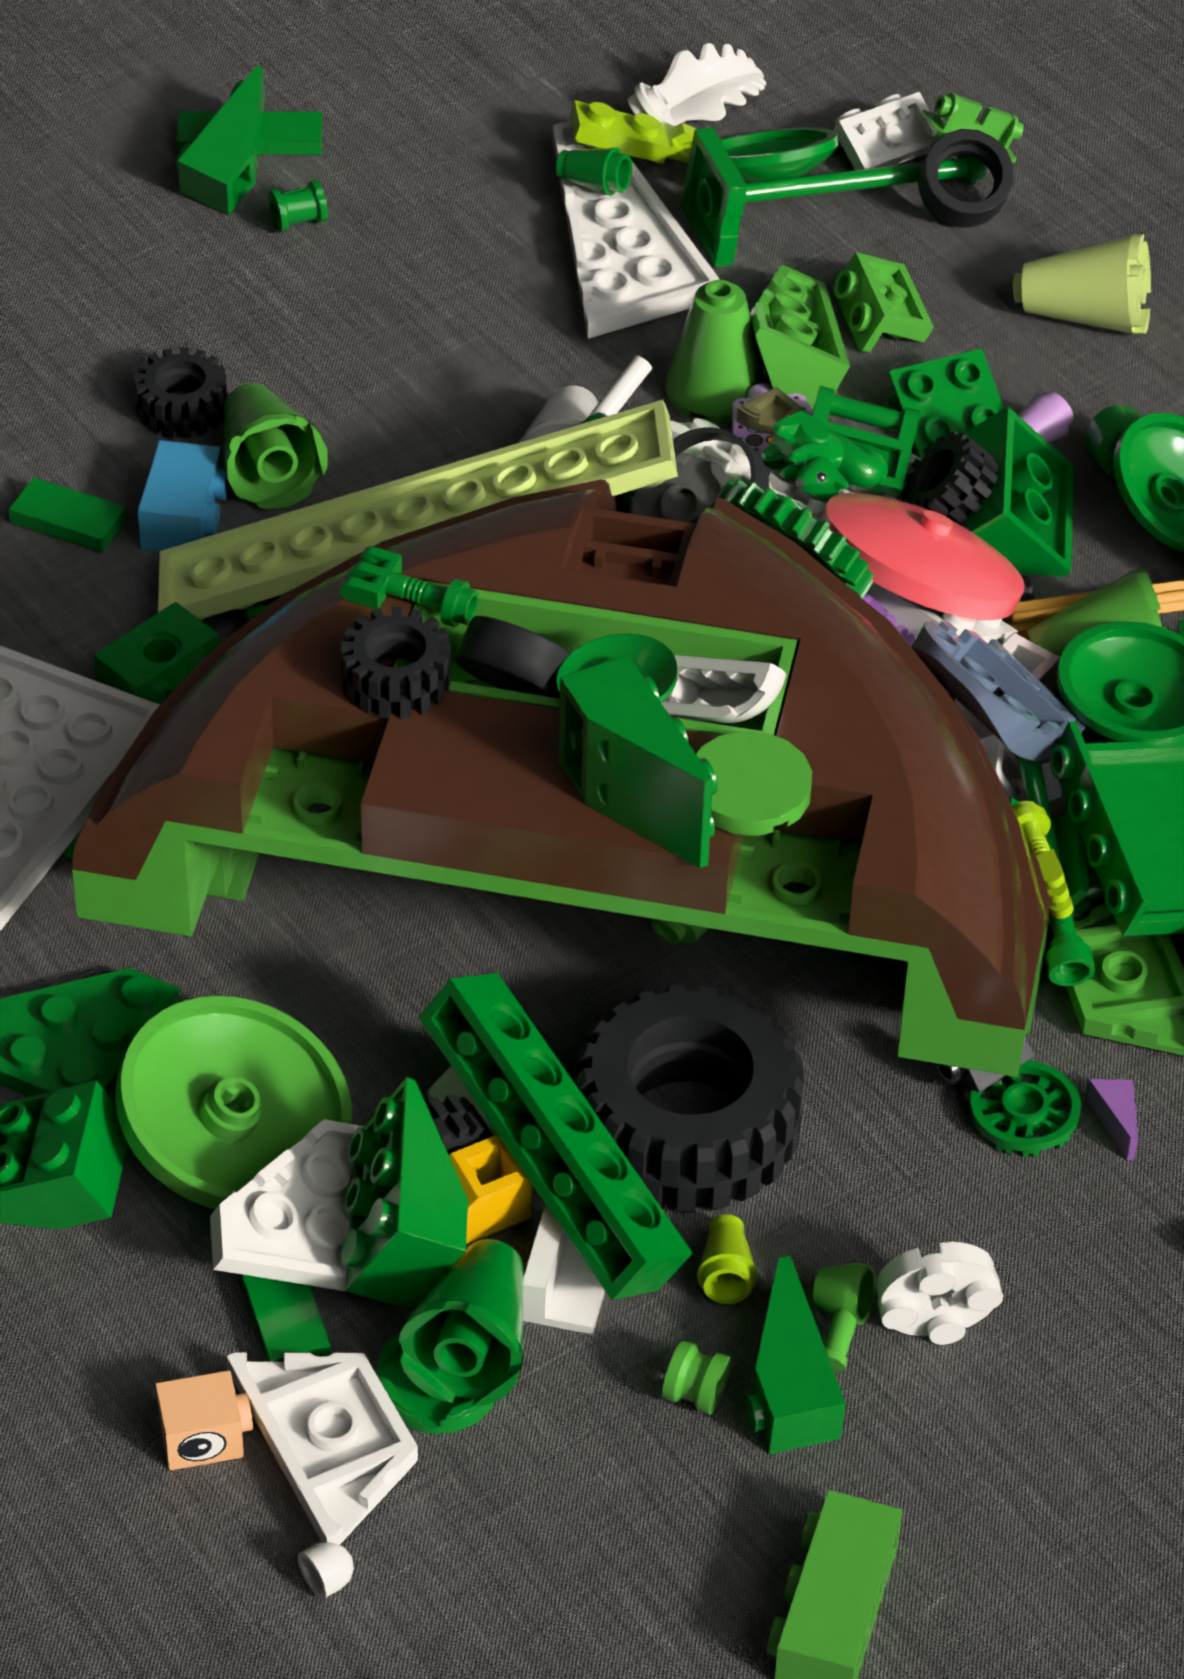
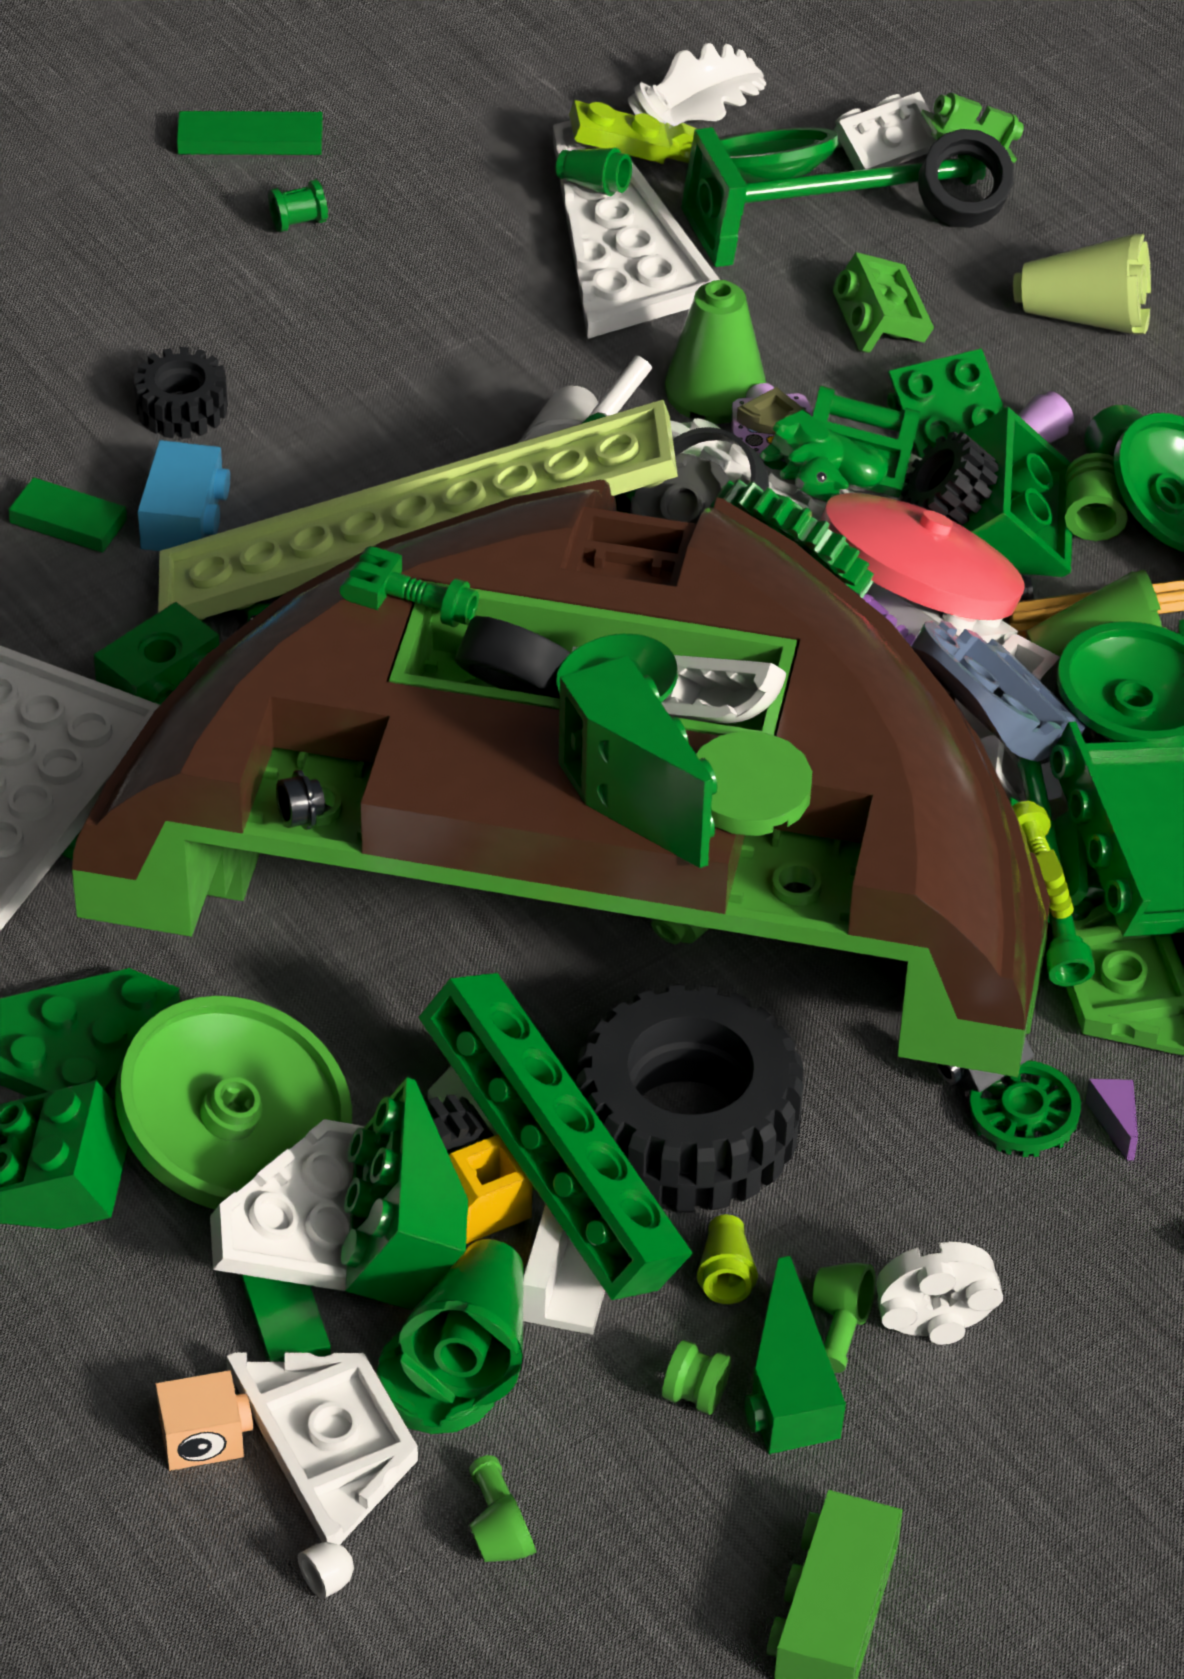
green slope [176,65,265,216] -> none
bright green cone [224,383,328,510] -> none
black tyre [341,607,451,719] -> none
bright green wedge [750,264,850,409] -> none
none -> black plate [276,770,325,830]
none -> bright green bar [469,1455,537,1562]
none -> bright green piece [1065,453,1128,541]

